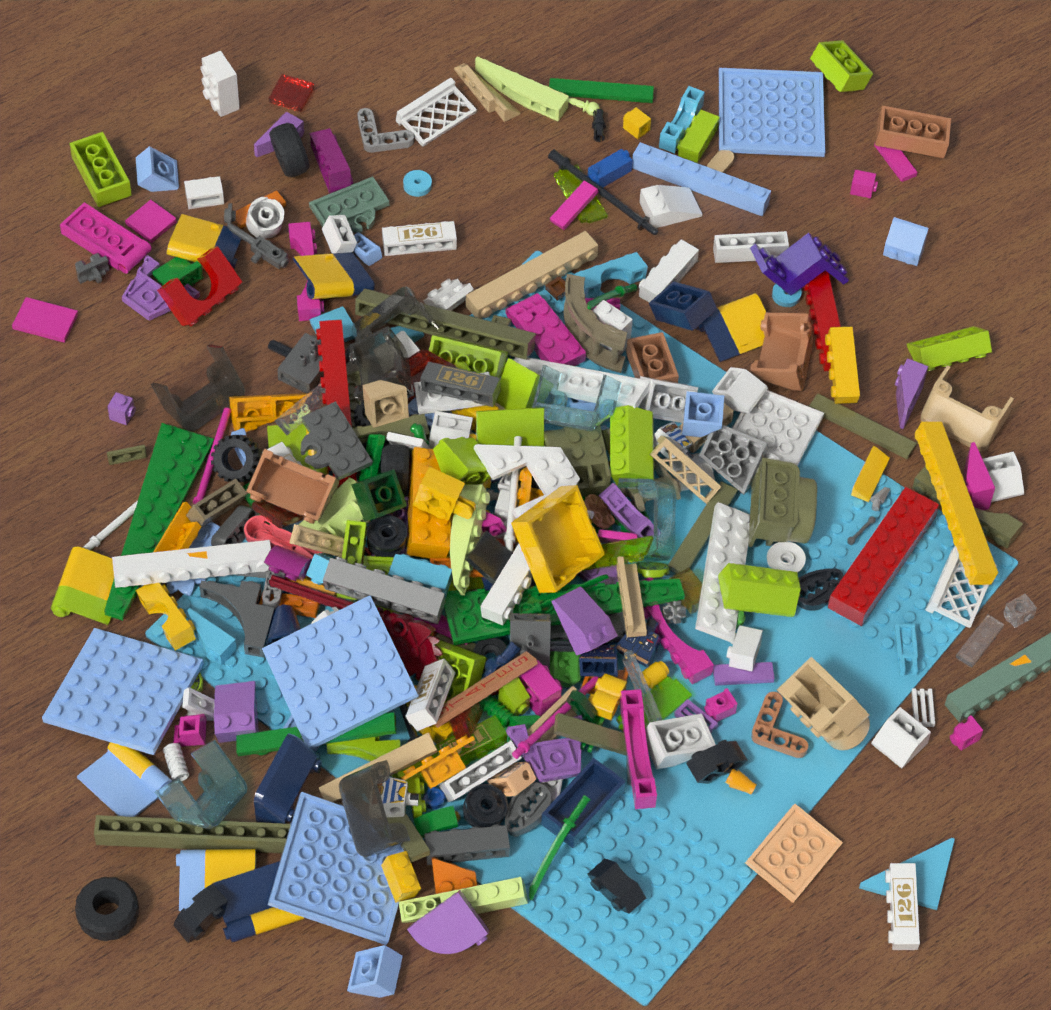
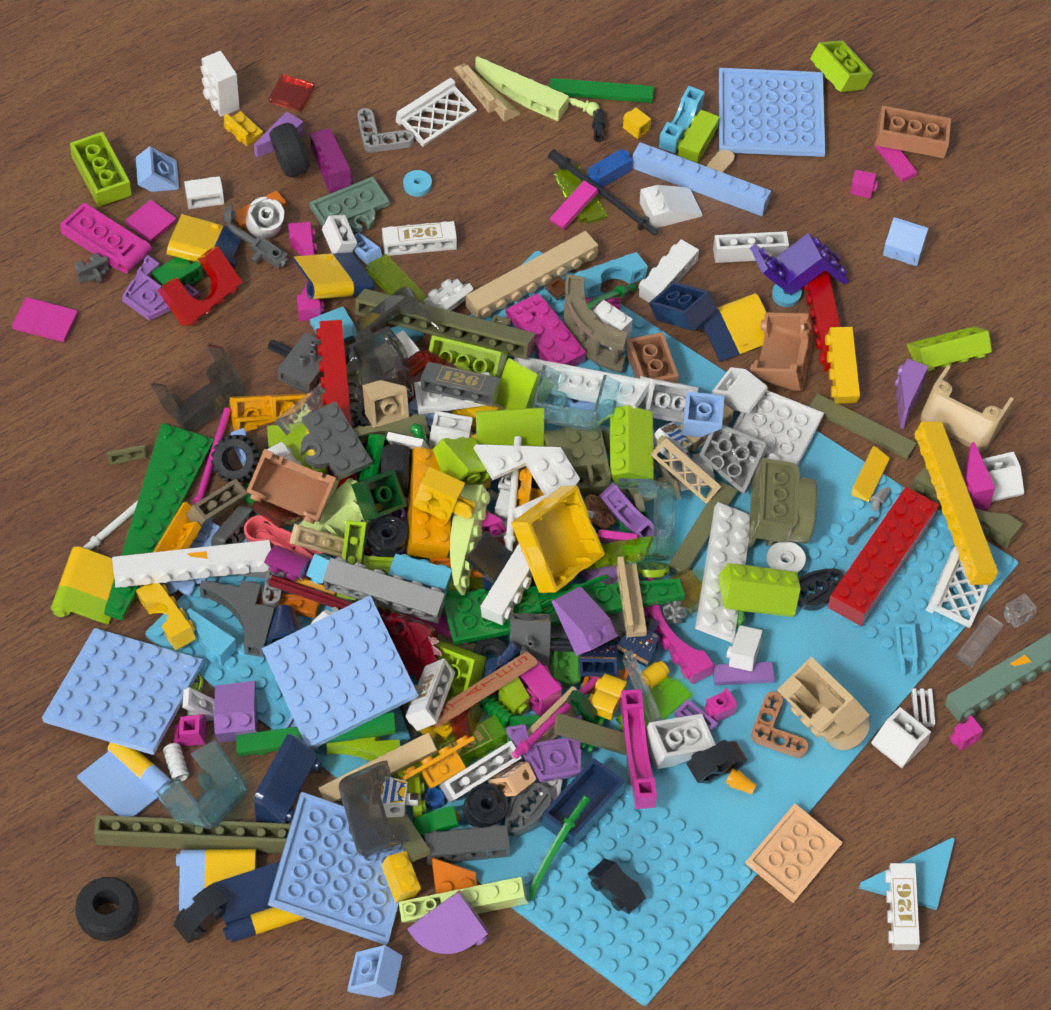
medium lavender brick [108,392,136,425] -> none
none -> yellow bracket [224,111,263,146]
none -> clear neon green windscreen [365,254,427,304]

